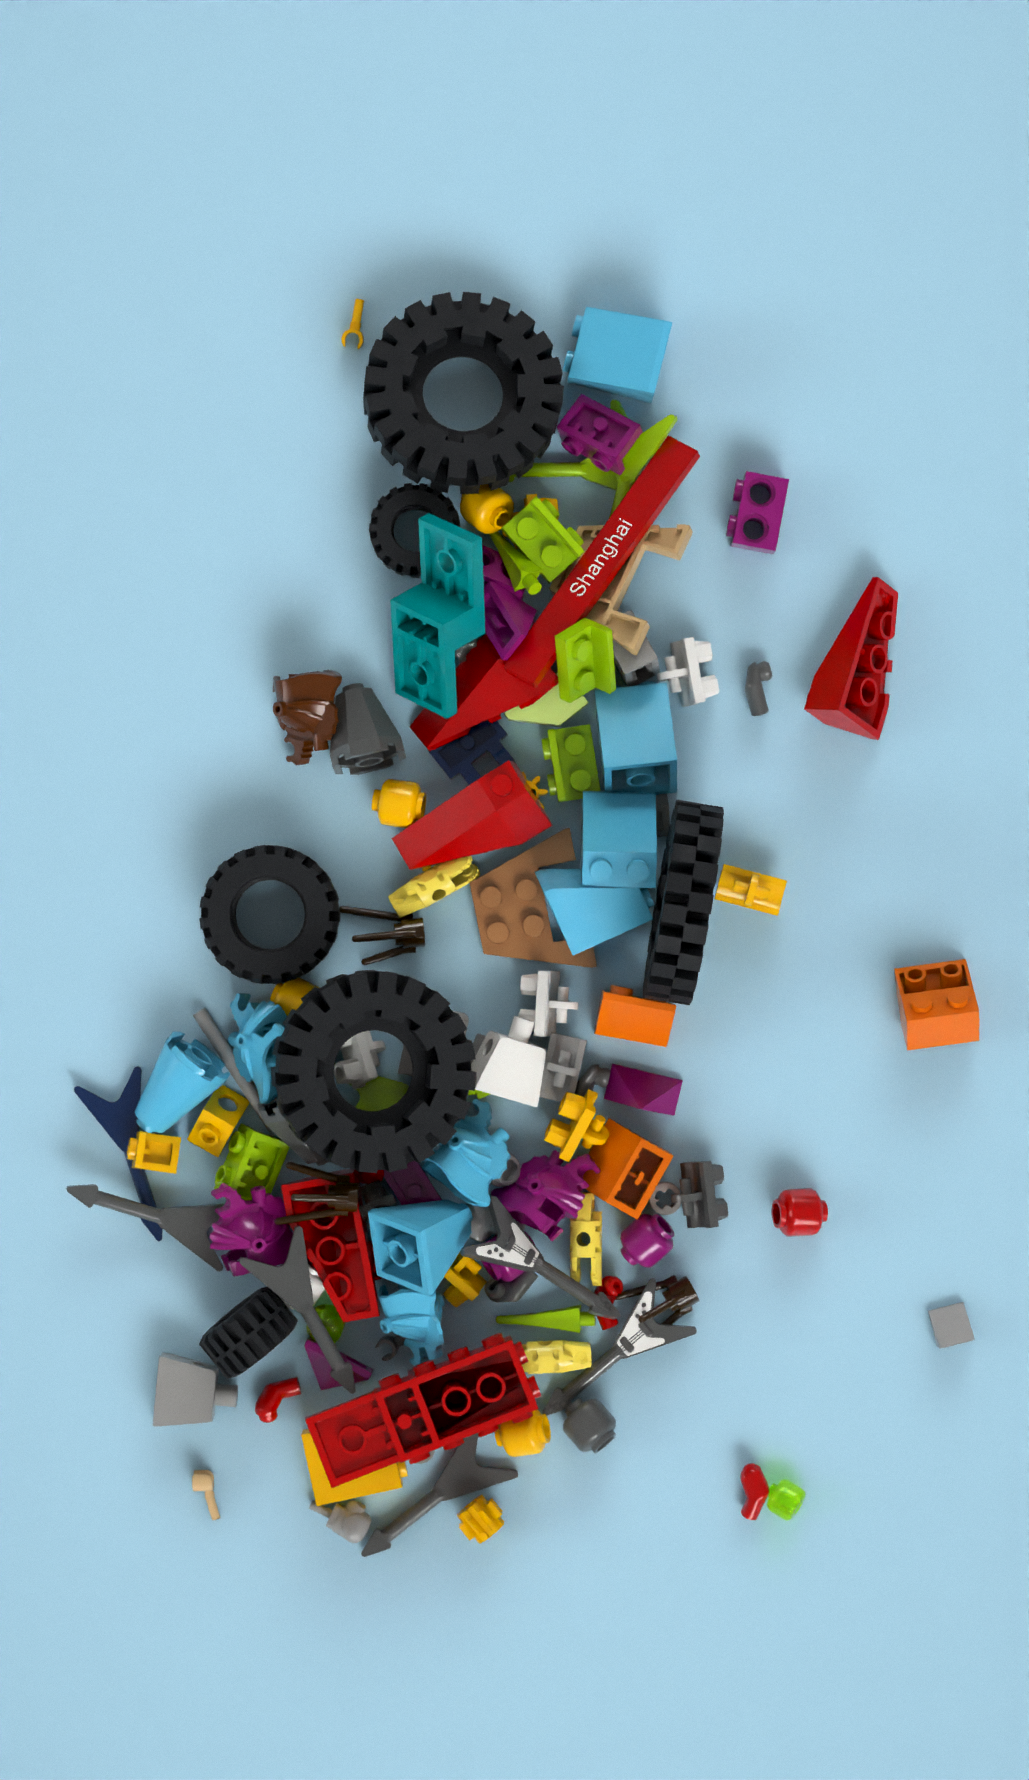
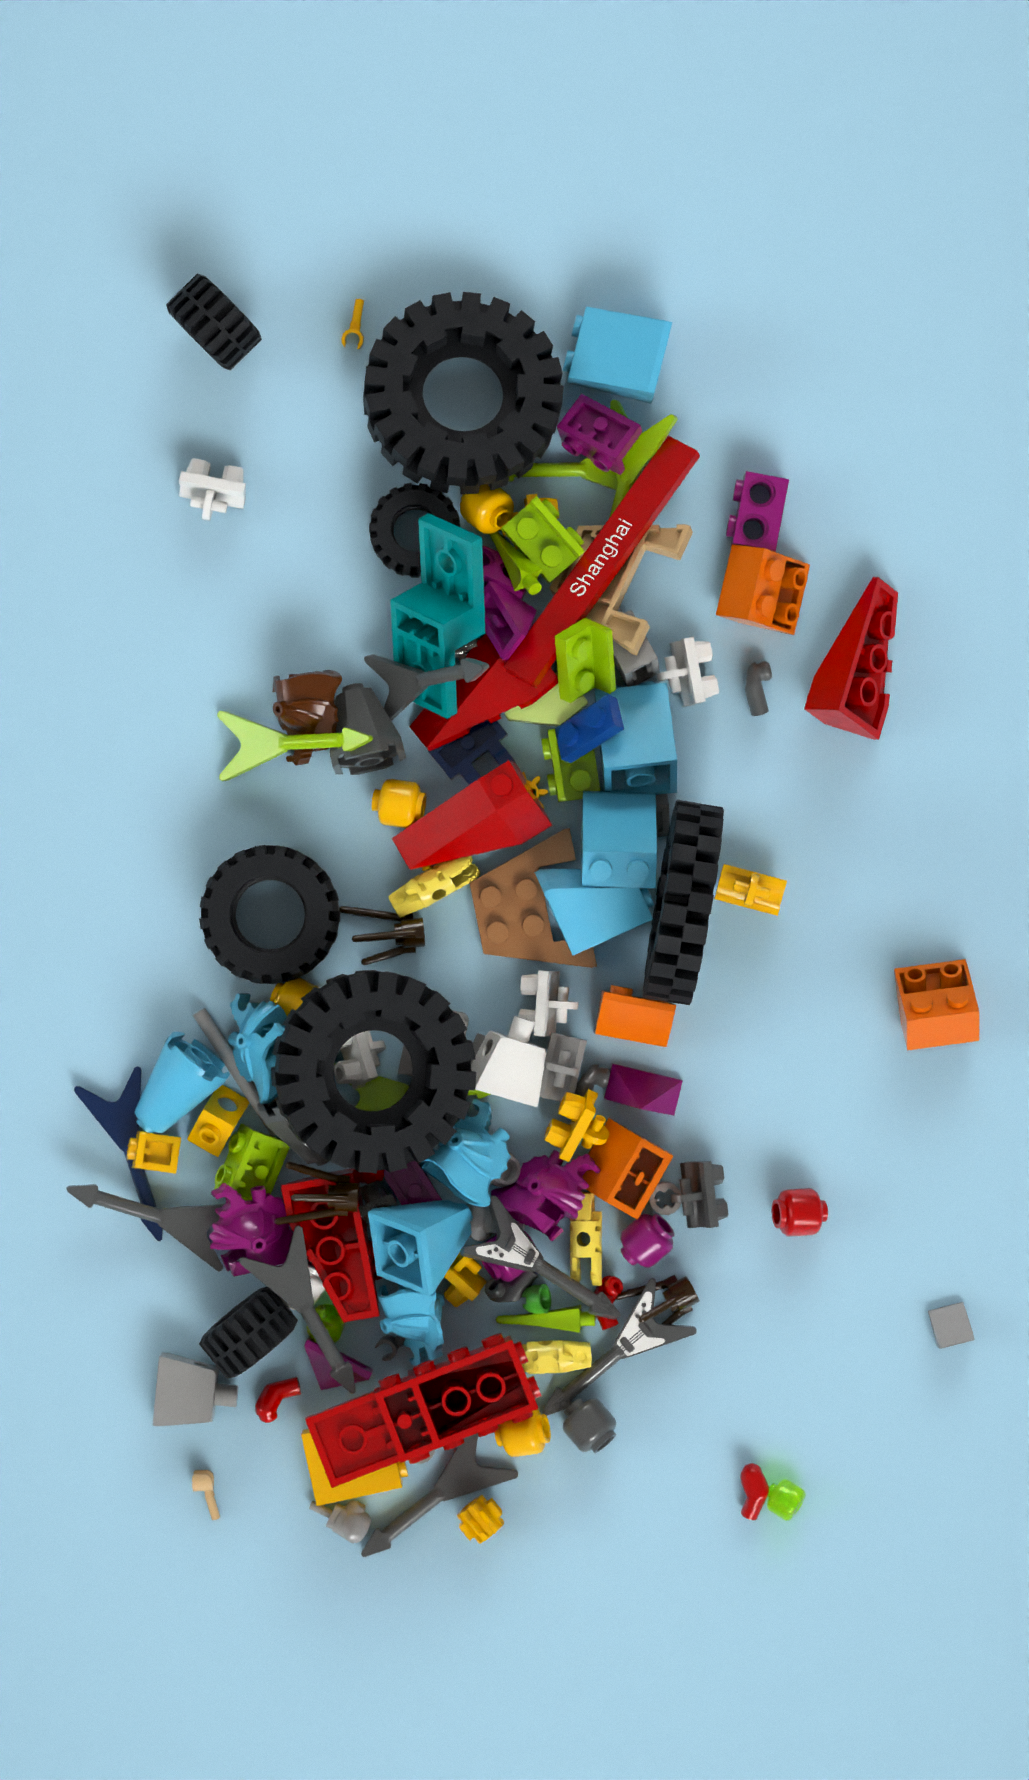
none -> black tyre [166,273,262,370]
none -> white hips [179,458,246,521]
none -> lime piece [217,711,373,781]
none -> dark grey piece [364,654,489,721]
none -> bright green hinge [521,1284,551,1314]
none -> blue plate [555,694,624,763]
none -> orange slope [716,544,810,635]

